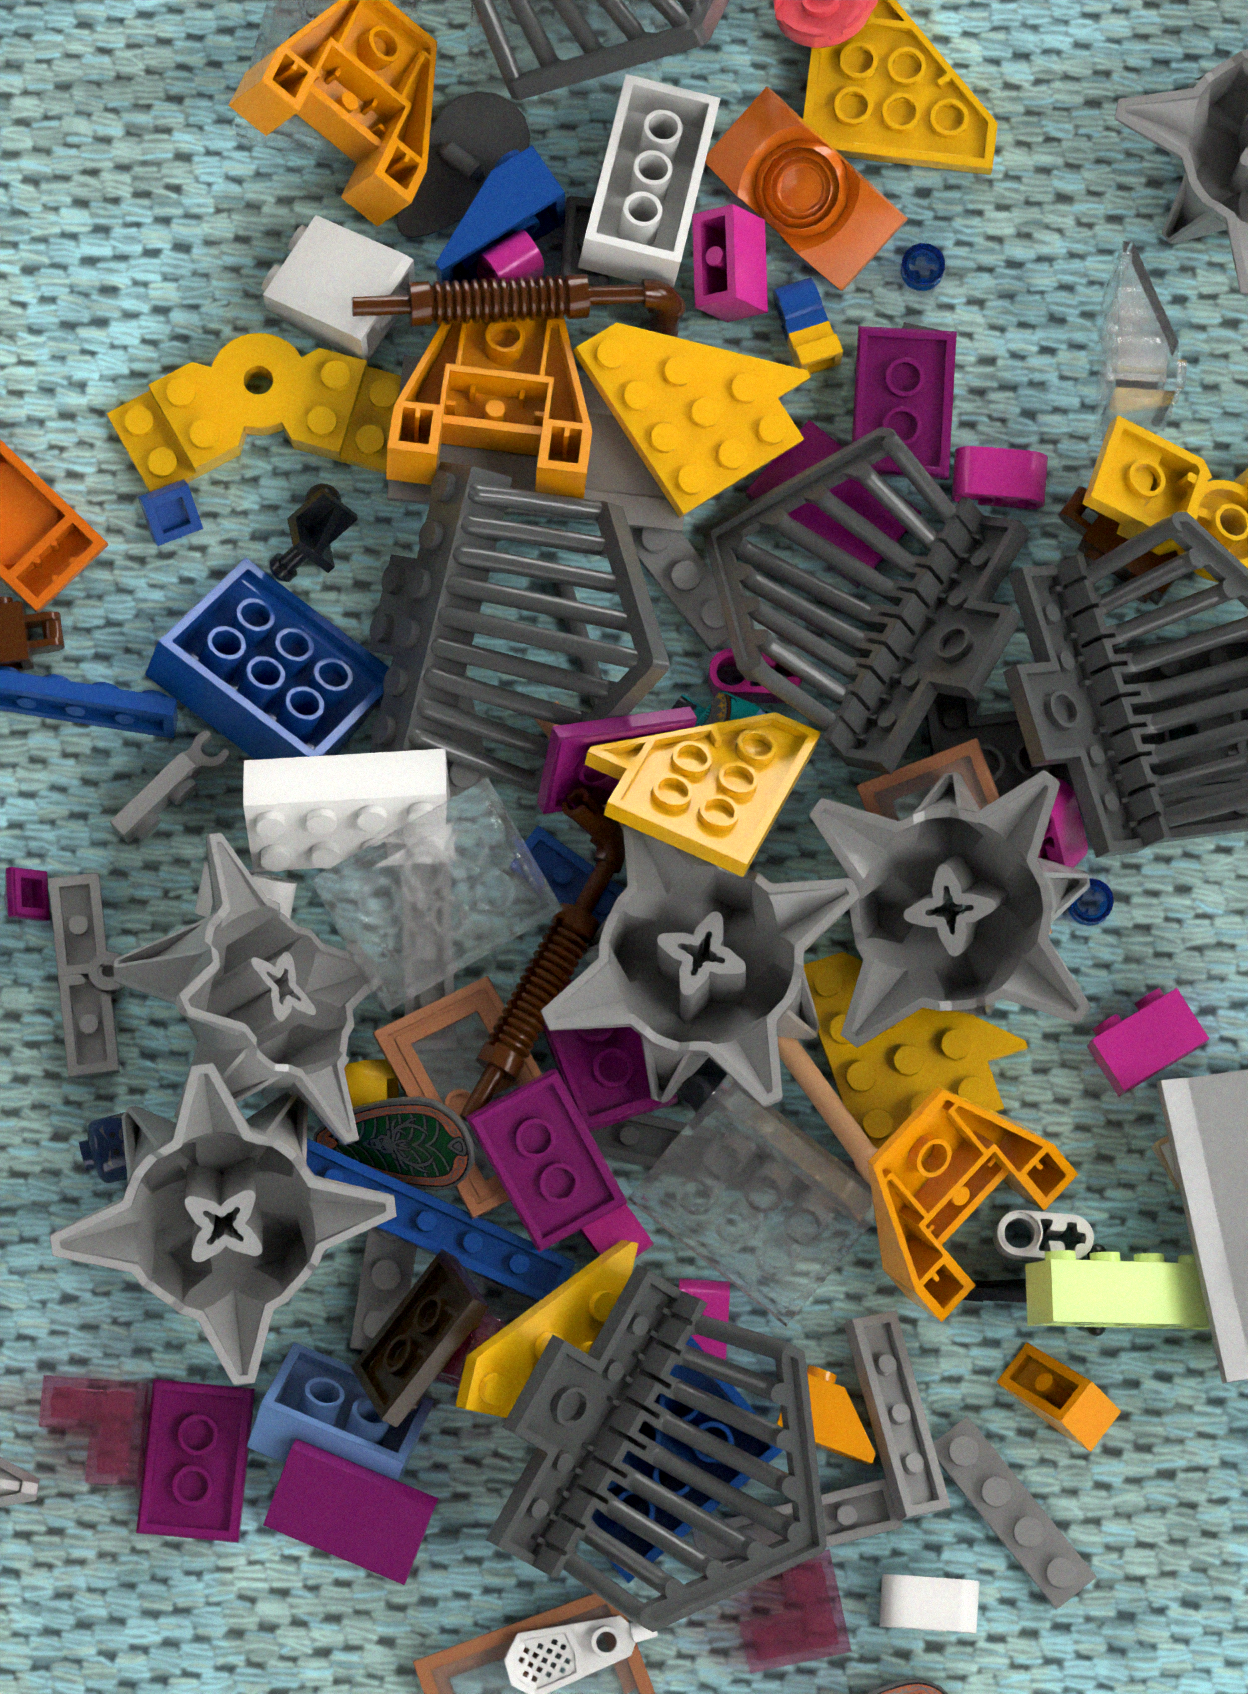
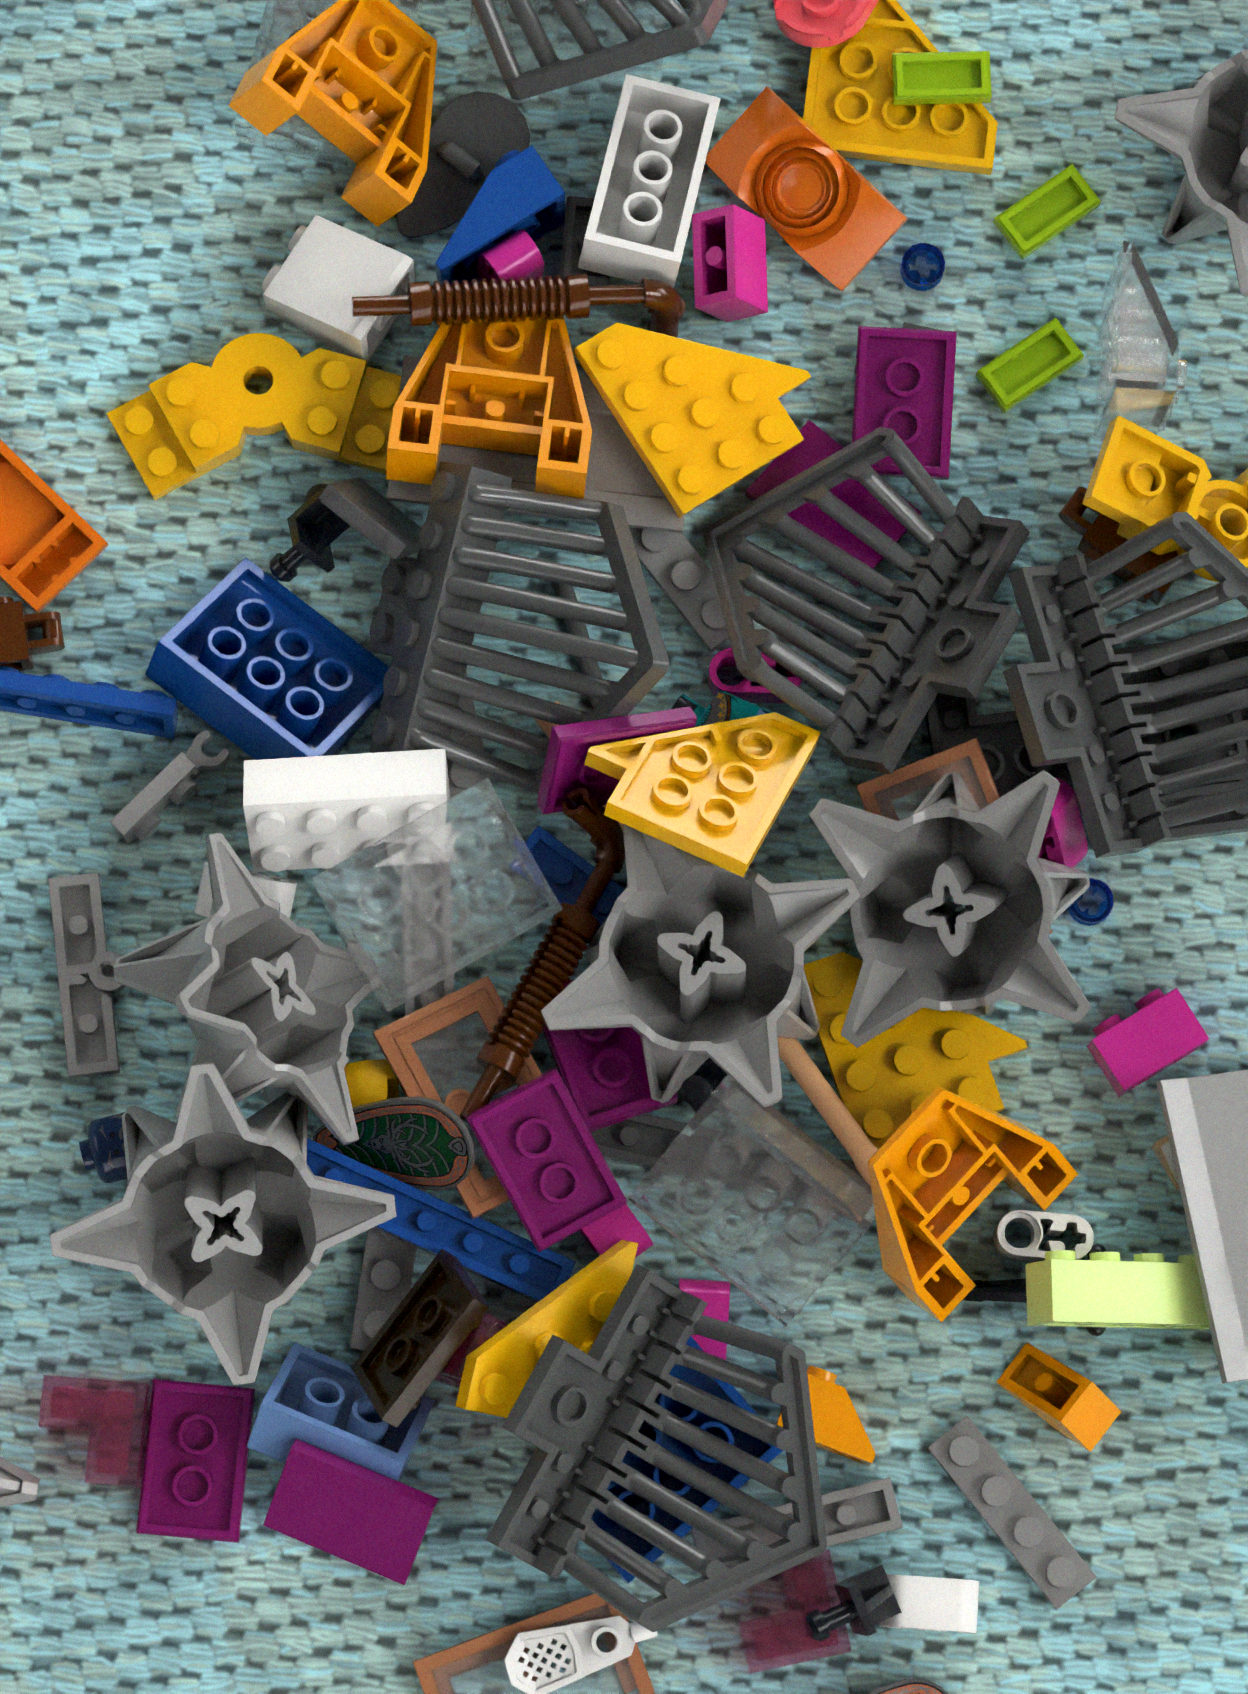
magenta slope [4,867,50,921] -> none
blue plate [138,479,203,546] -> none
leg [773,277,843,374] -> none
light grey plate [844,1310,951,1521] -> none
dark pink beam [951,446,1048,509] -> none
none -> flat silver tile [319,477,421,560]
none -> black piece [804,1564,902,1642]
none -> lime tile [892,51,992,105]
none -> lime tile [976,318,1084,413]
none -> lime tile [993,164,1101,260]

